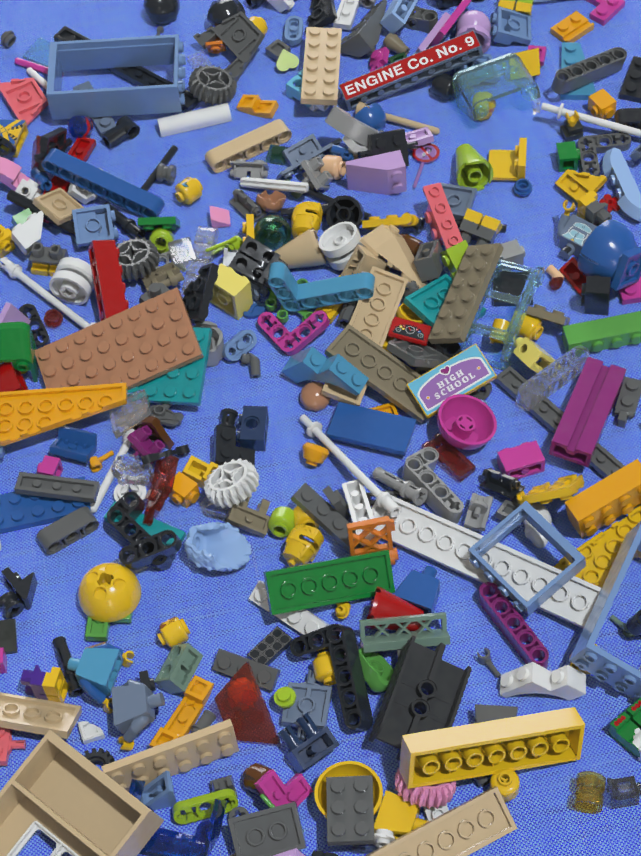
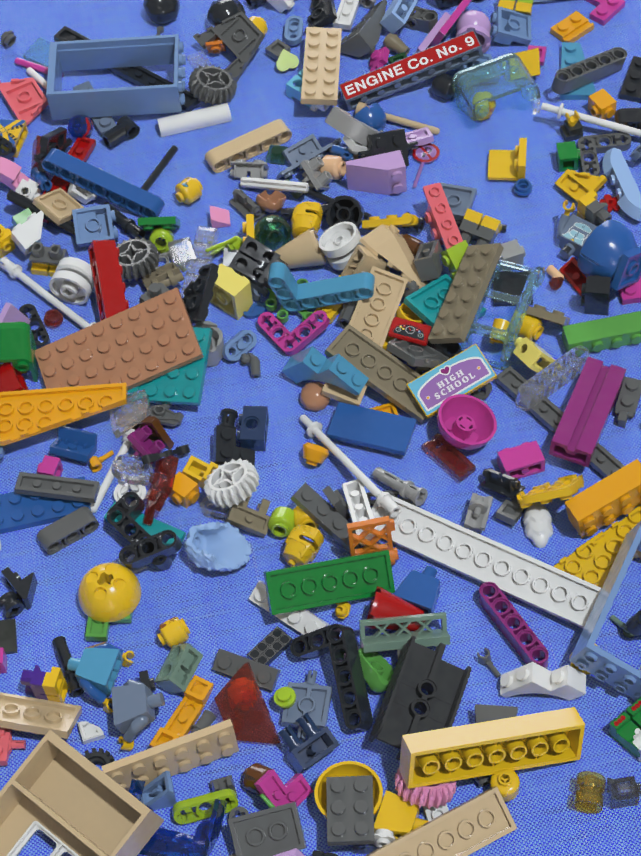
dark grey wheel [156,163,176,184] -> none
light orange slope [236,94,279,119] -> none
yellow head [312,651,336,686] -> none
light grey beam [402,447,464,524] -> none
lime cone [455,144,494,191] -> none
medium blue window [468,501,586,616] -> none

